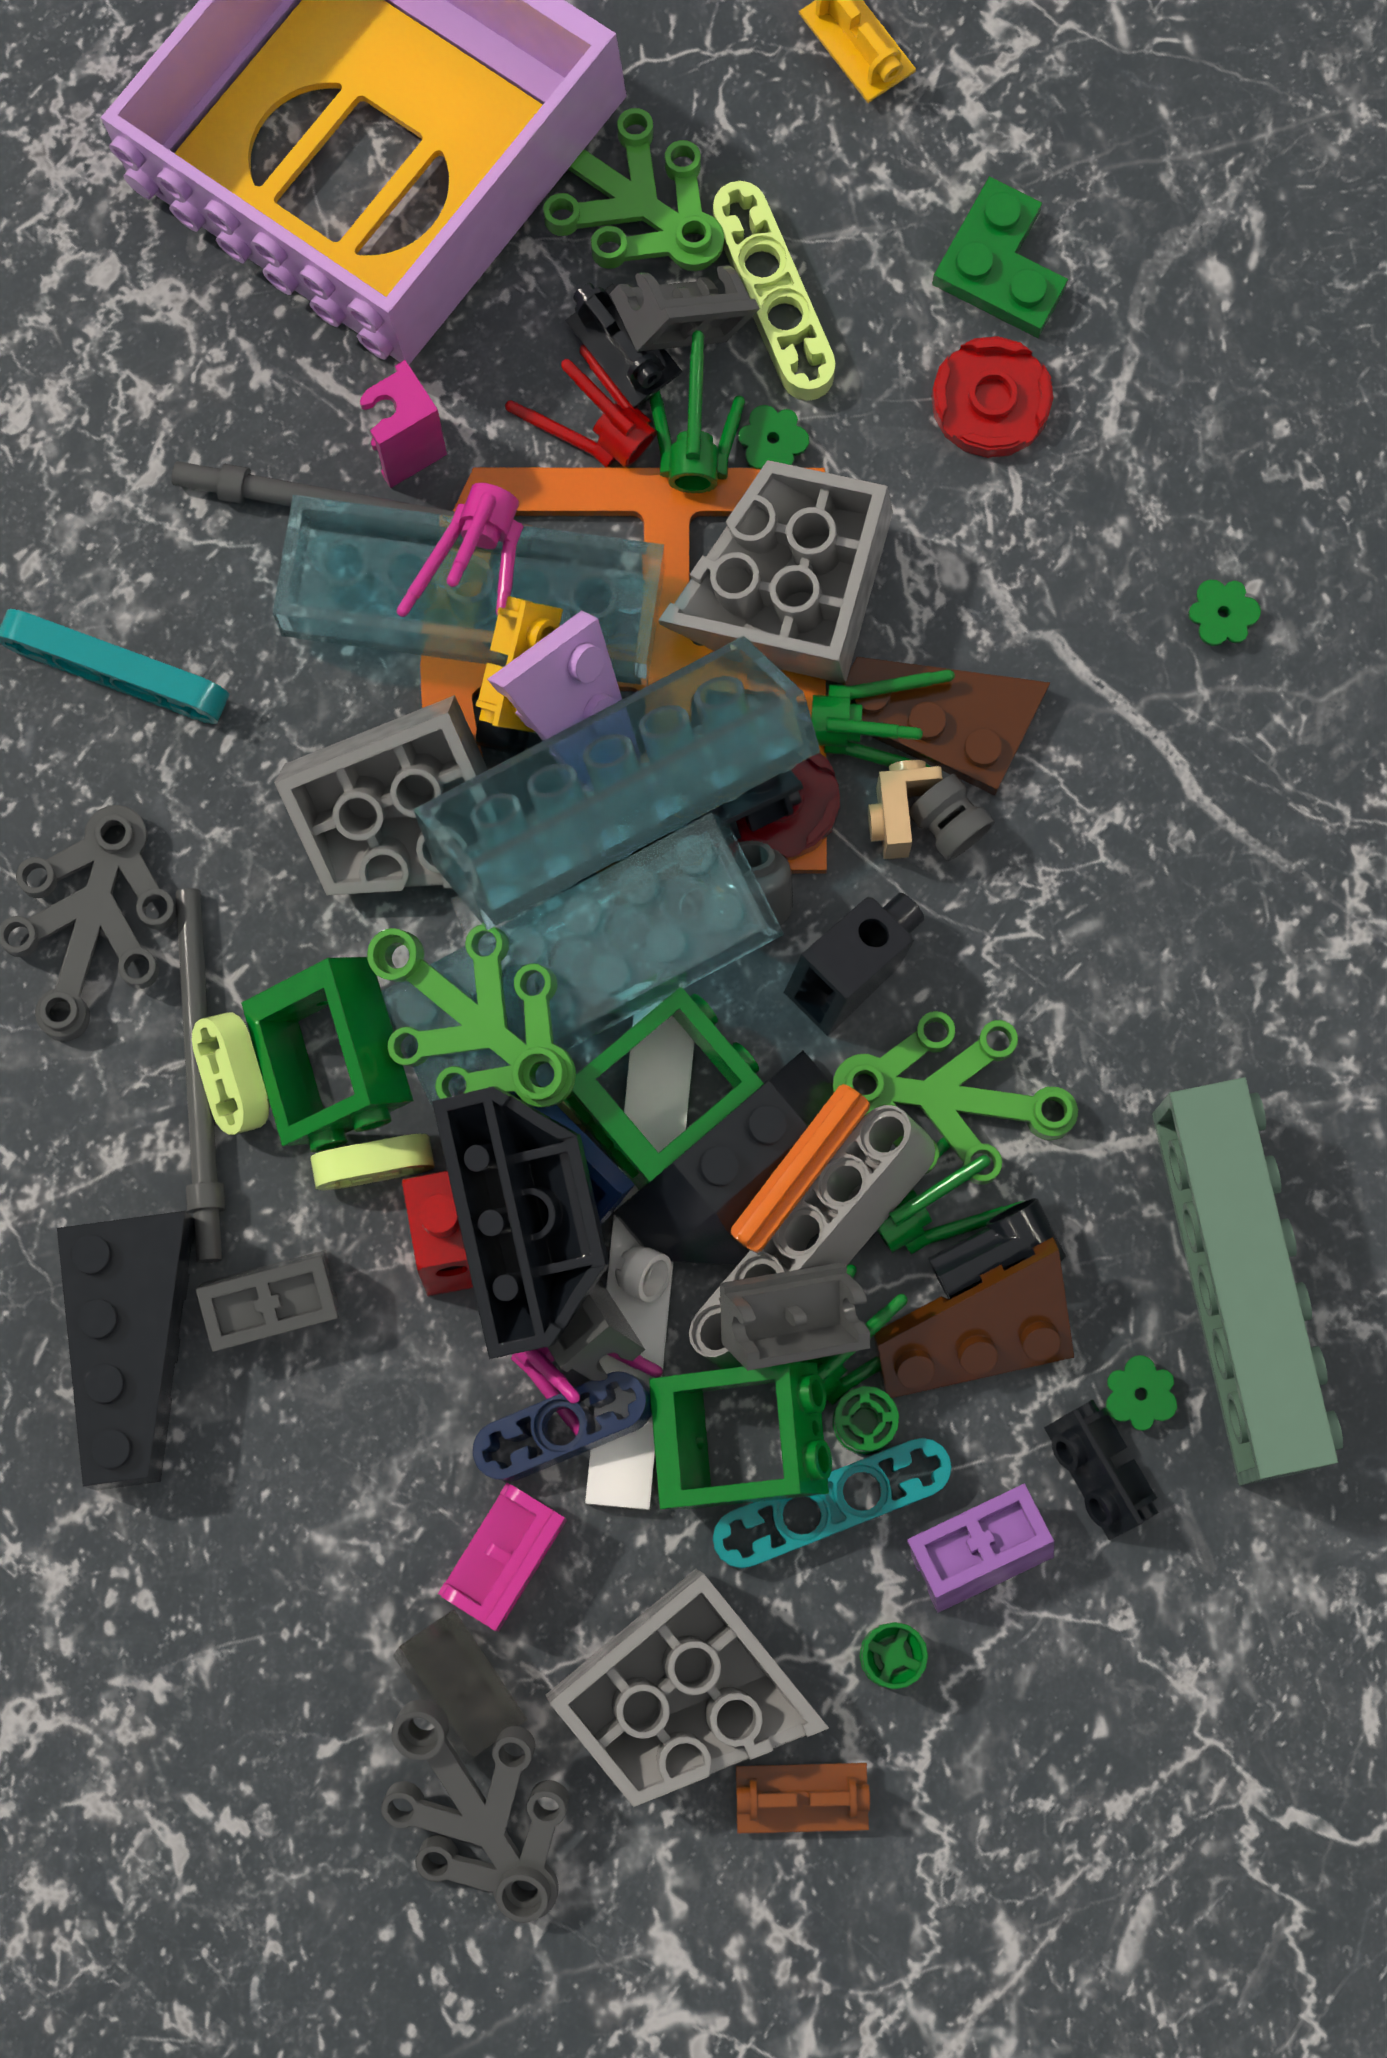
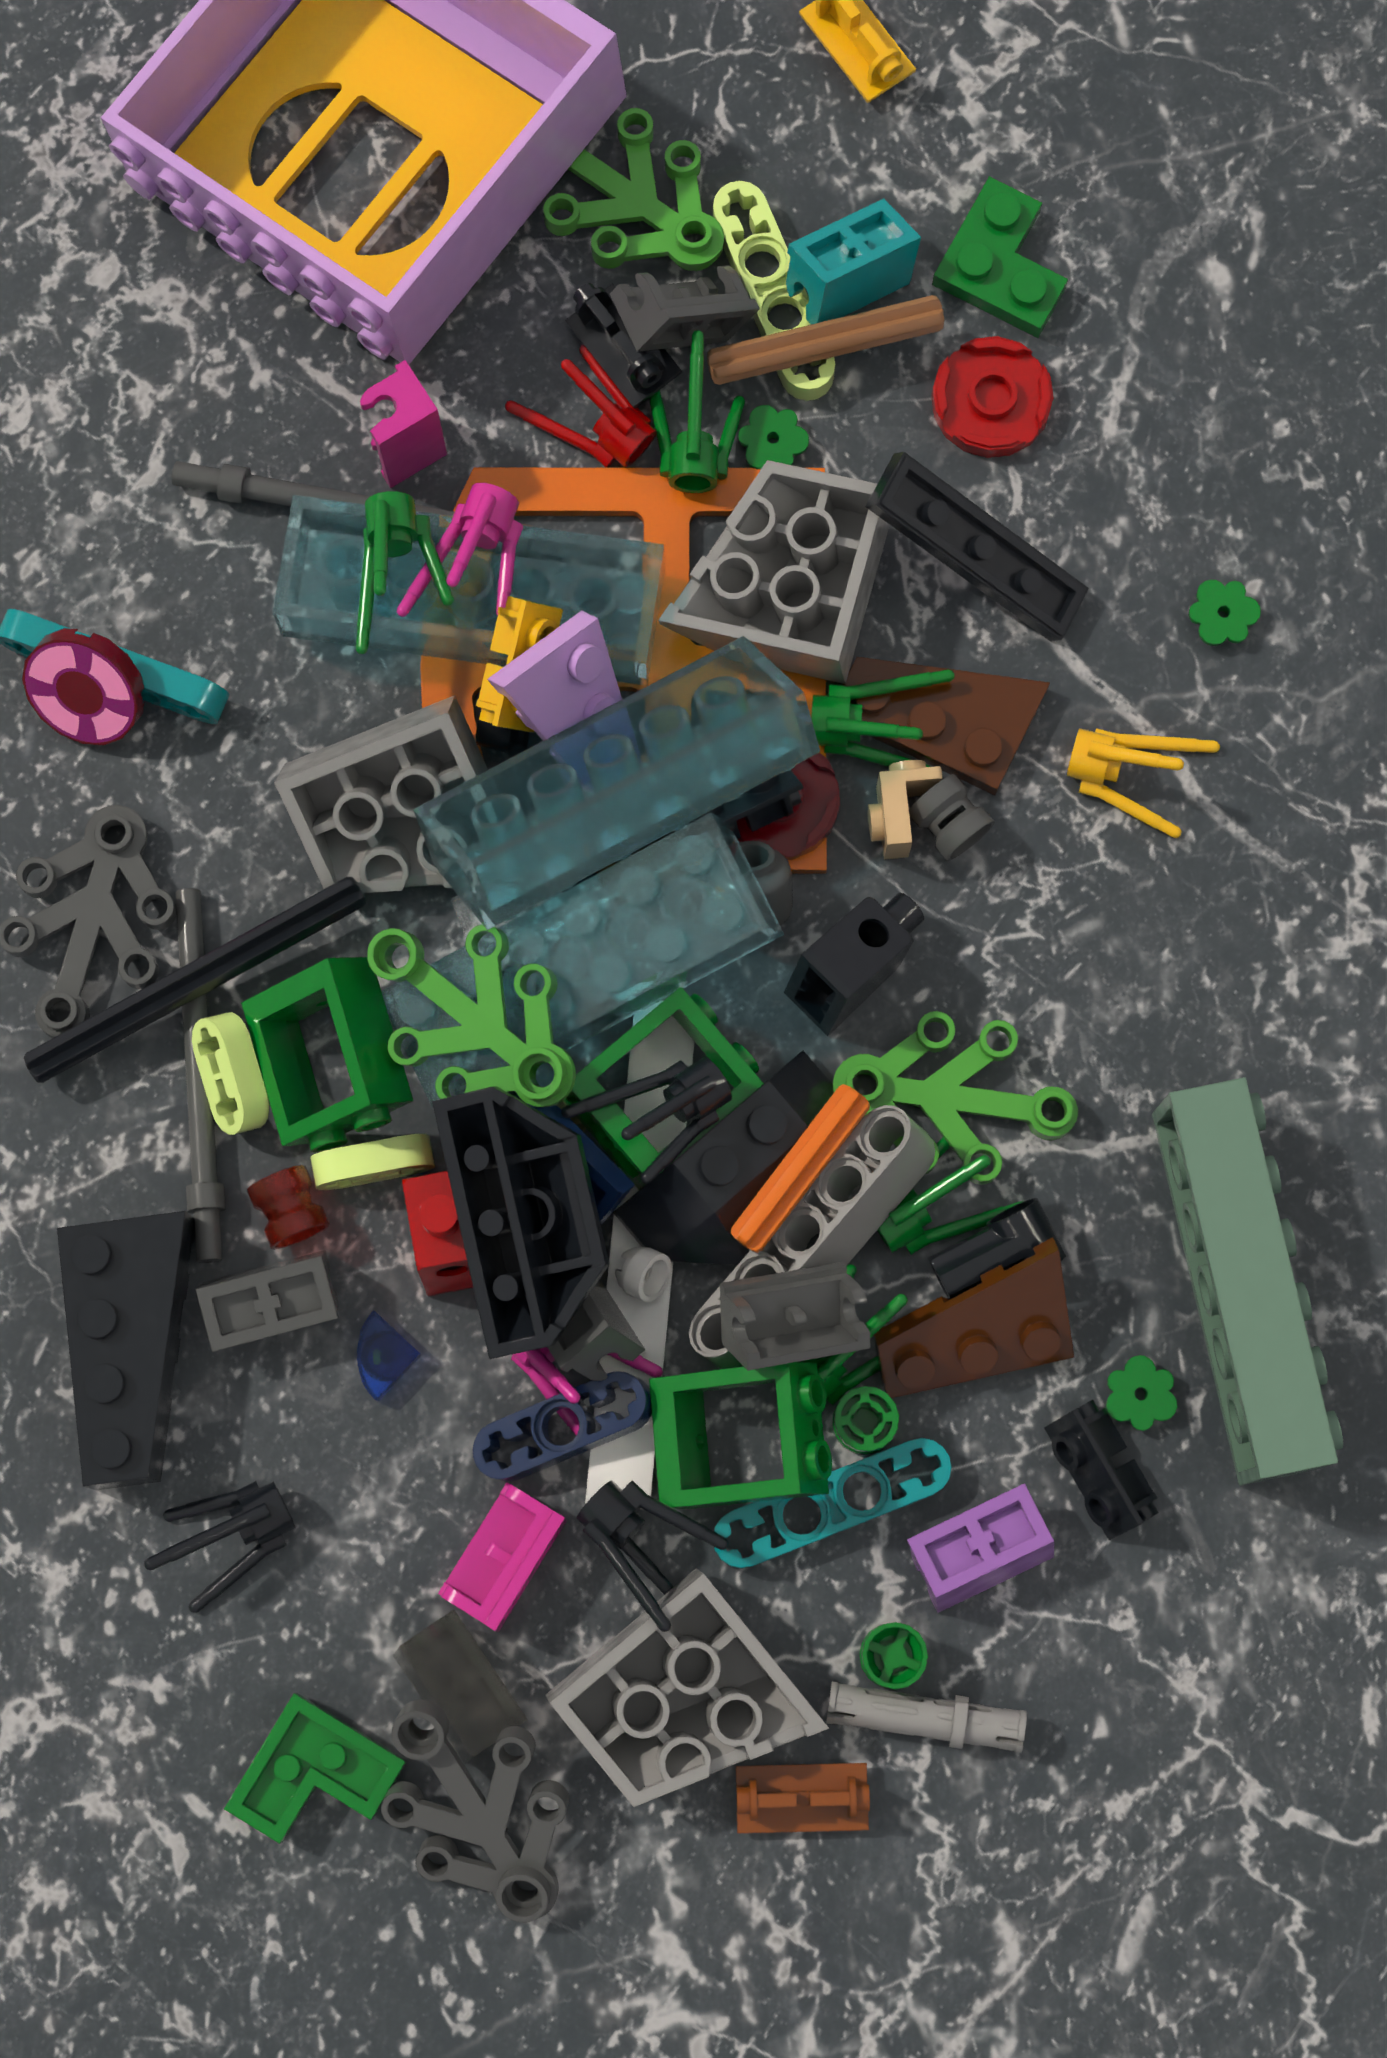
none -> tile [22,628,145,745]
none -> black axle [24,877,366,1083]
none -> black plant [144,1481,296,1613]
none -> green plate [224,1693,408,1844]
none -> clear red wheel [247,1165,330,1250]
none -> green plant [356,491,454,654]
none -> clear blue tile [357,1310,422,1402]
none -> black plant [561,1057,732,1184]
none -> black plant [576,1480,728,1632]
none -> medium nougat axle [707,295,945,385]
none -> teal hinge [786,198,921,324]
none -> light grey pin [826,1681,1027,1753]
none -> black tile [865,452,1089,642]
none -> yellow plant [1067,728,1220,838]

